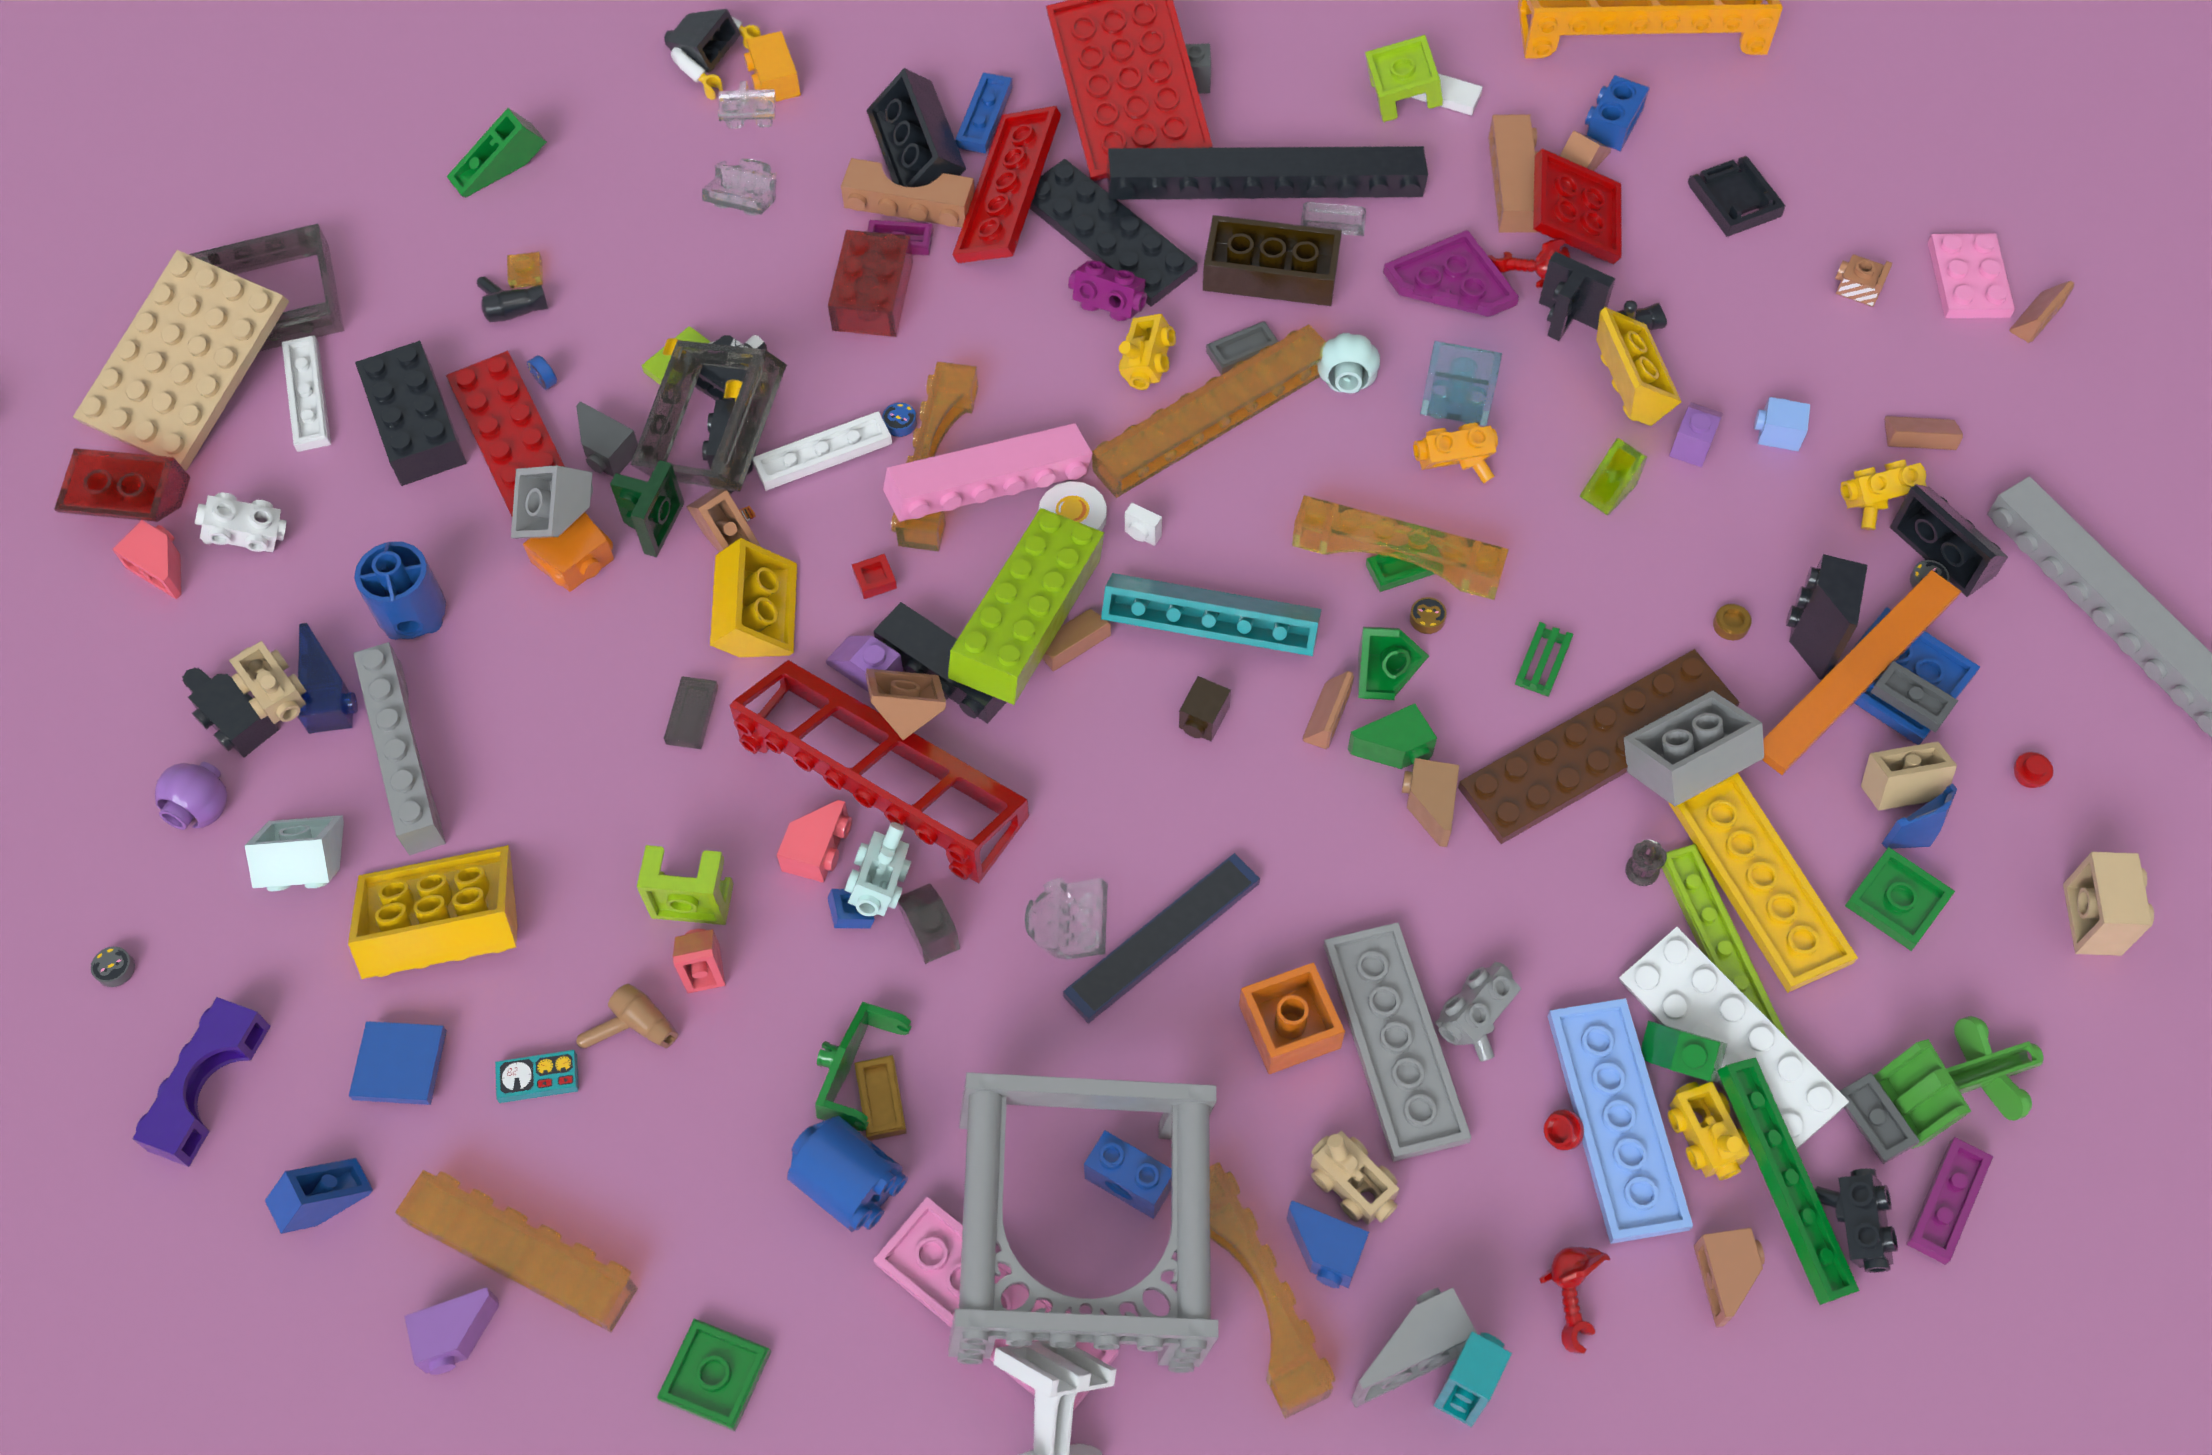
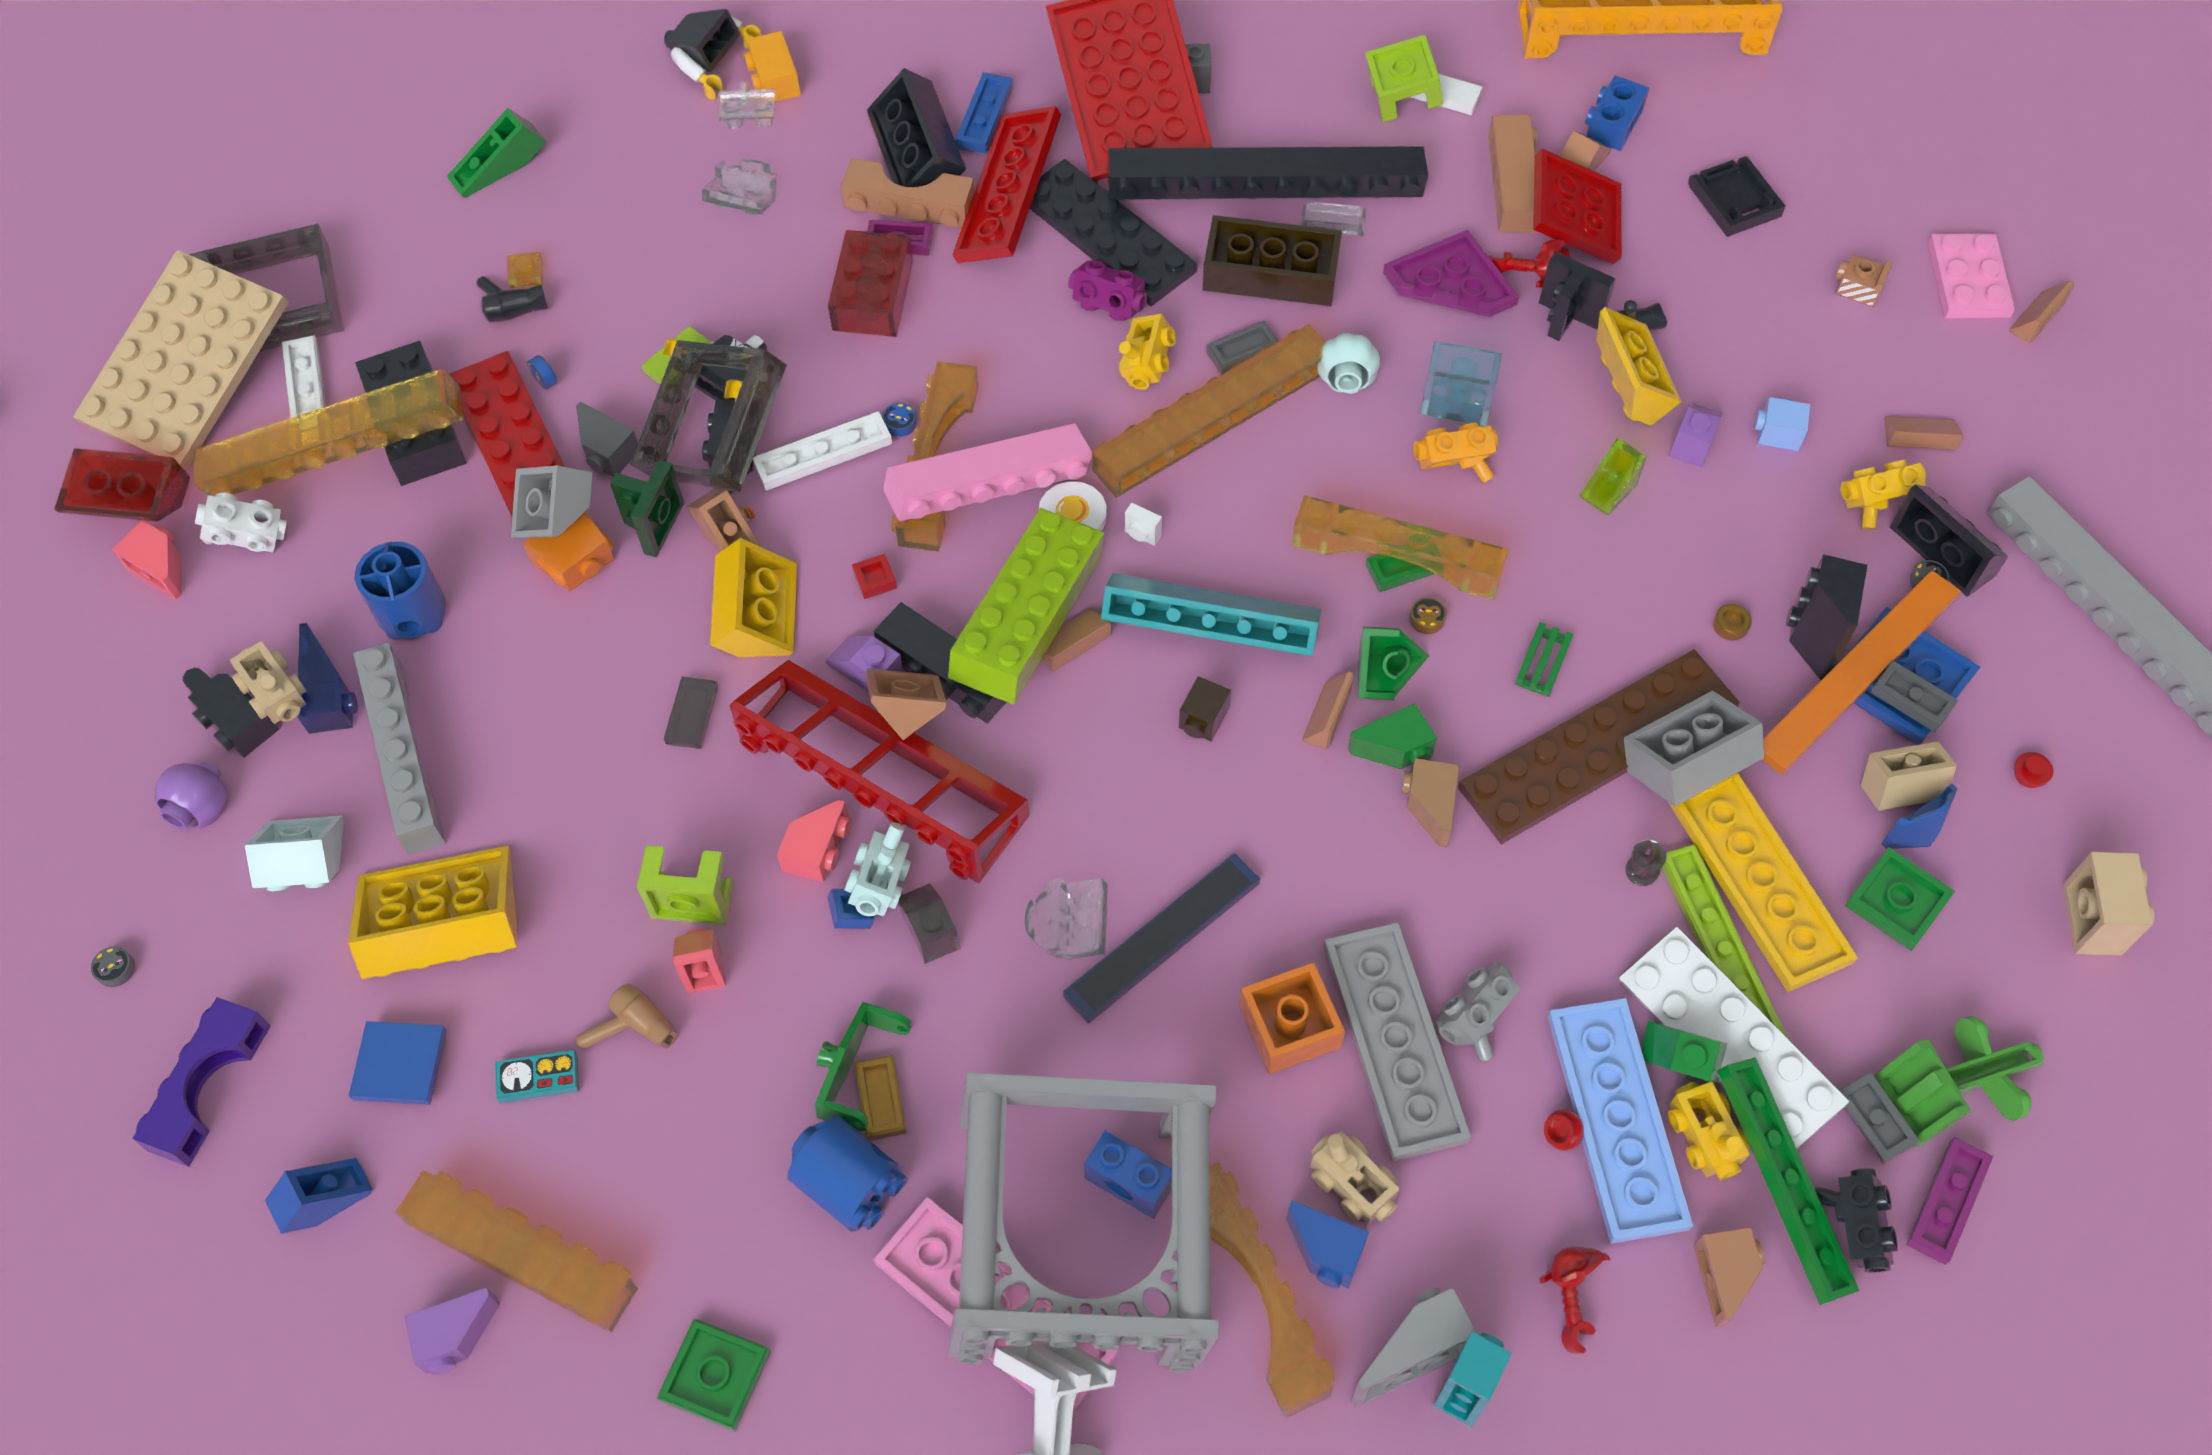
none -> clear yellow brick [193,368,463,496]

